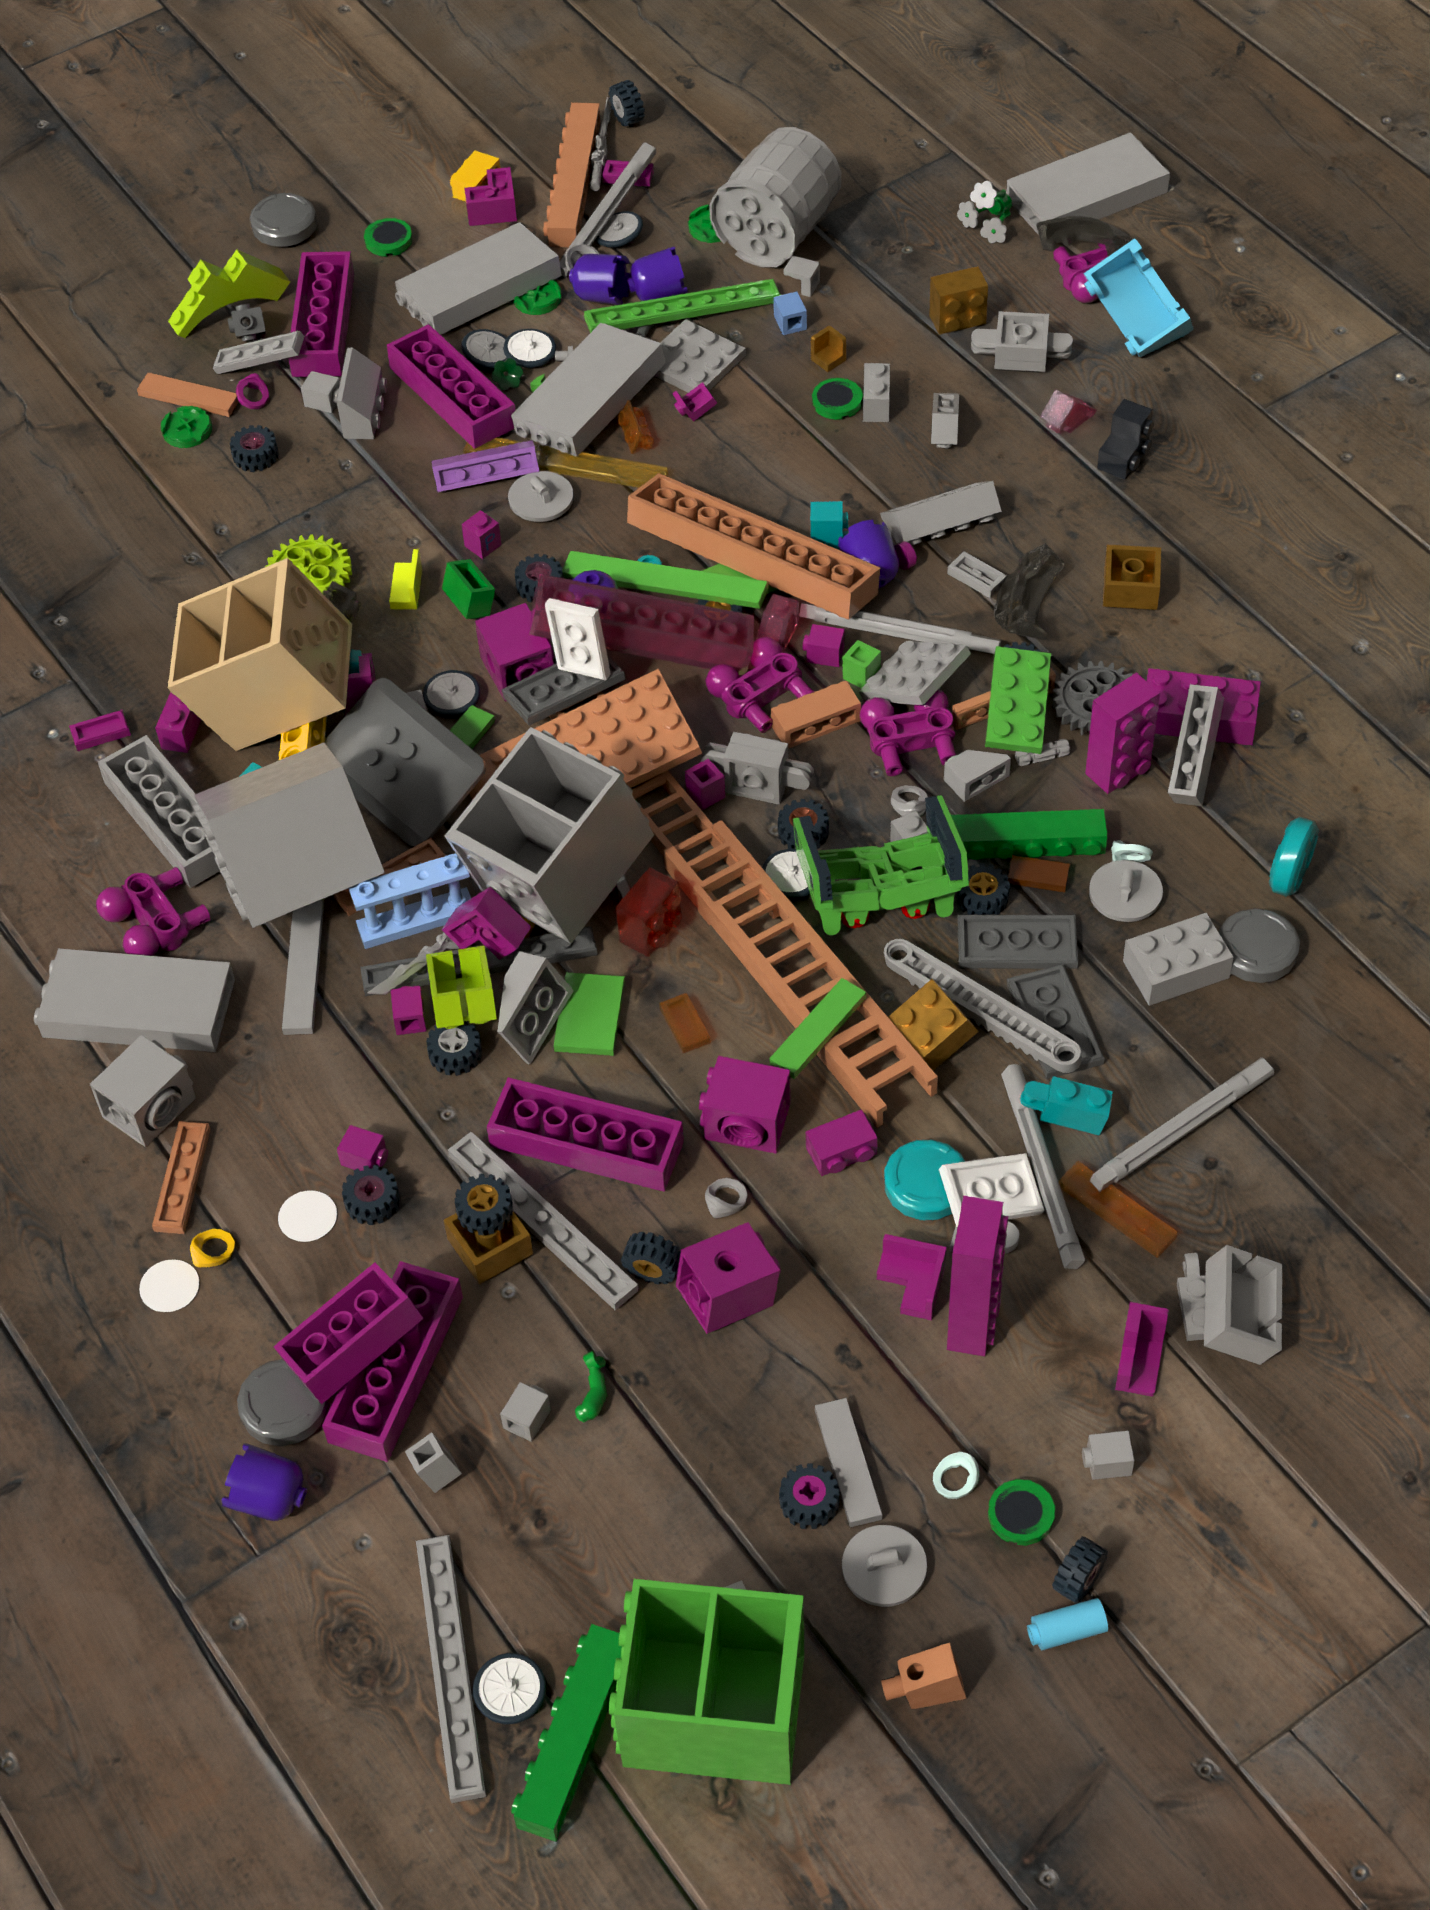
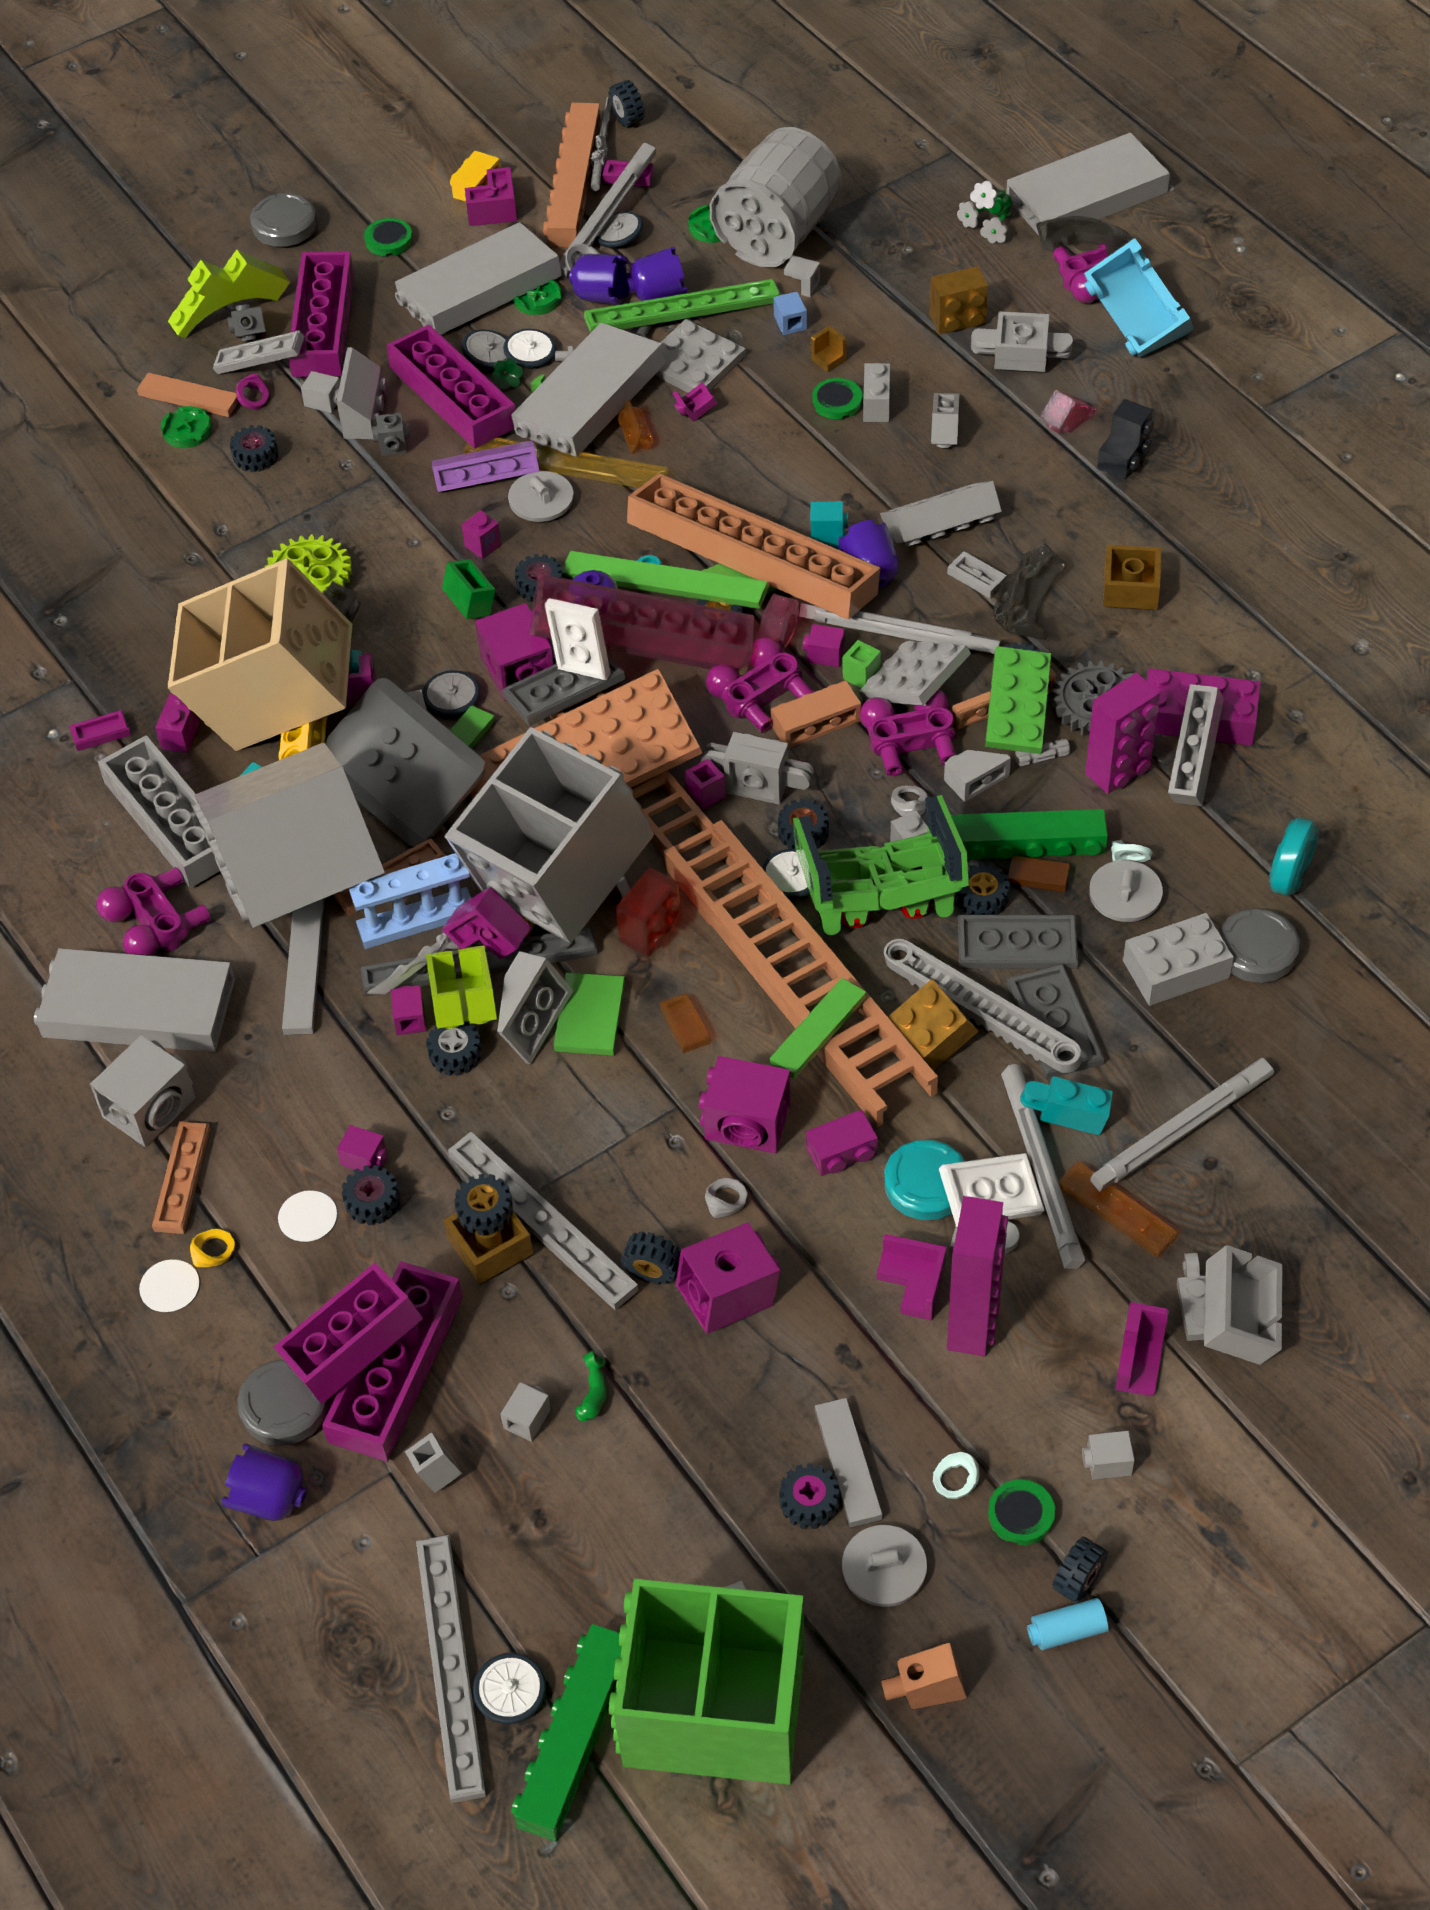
neon yellow panel [389,549,422,609] -> none
magenta brick [487,1077,684,1192] -> none
magenta tile [895,541,917,570] -> none
none -> dark grey brick [372,413,410,456]

